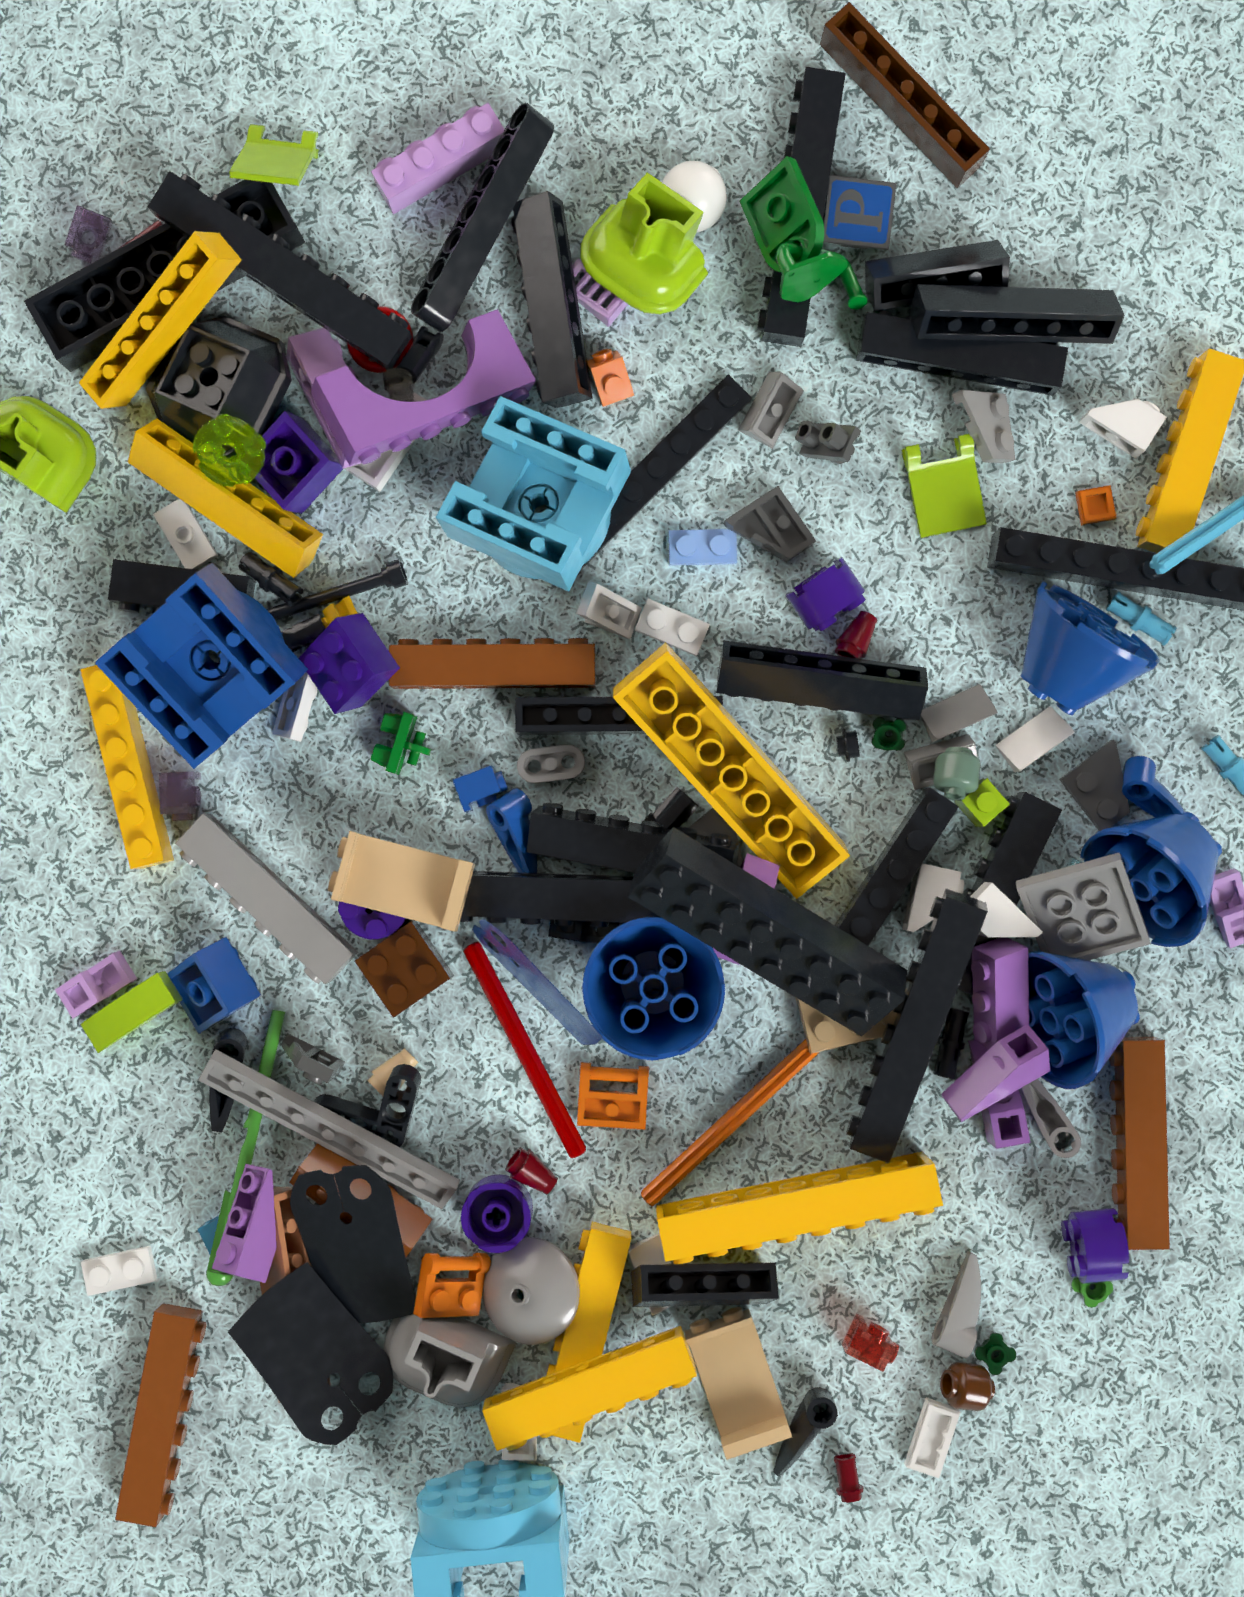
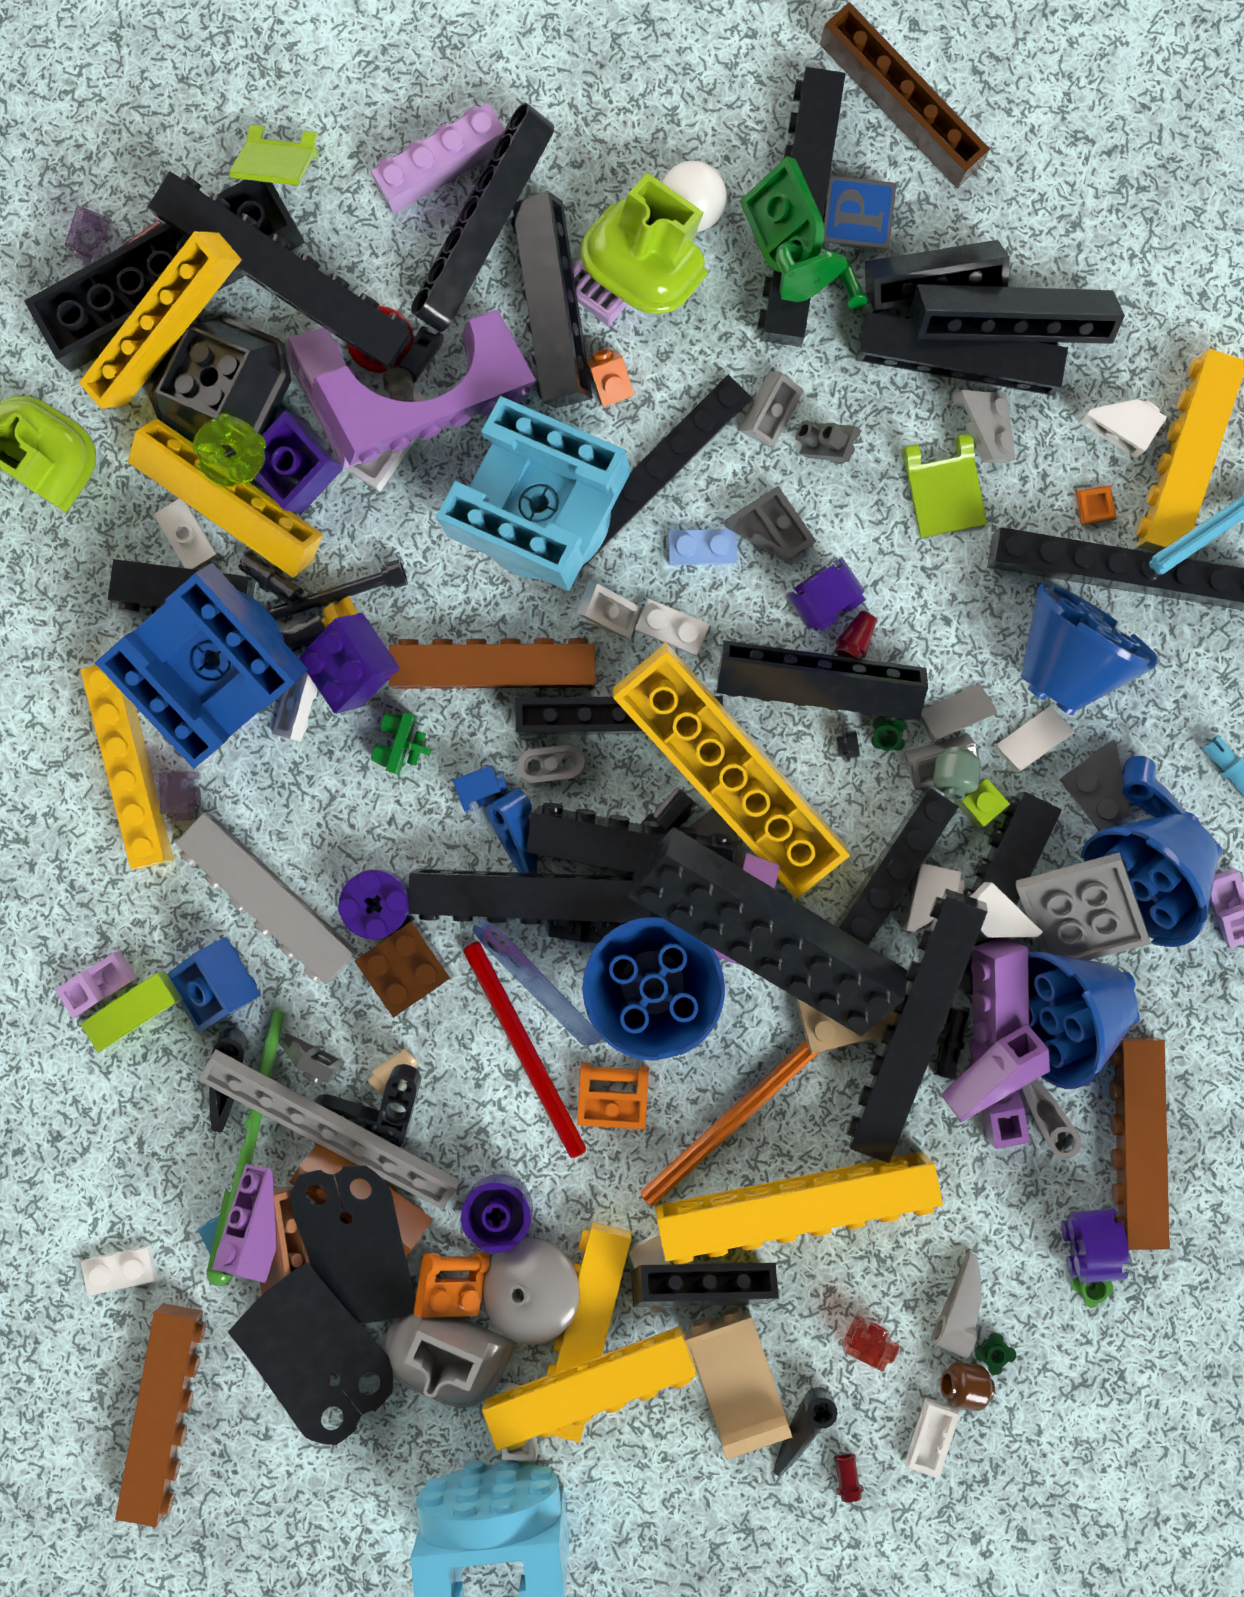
tan panel [328,831,475,932] -> none
dark red cone [505,1147,558,1195] -> none
medium azure pin [1106,591,1177,646] -> none

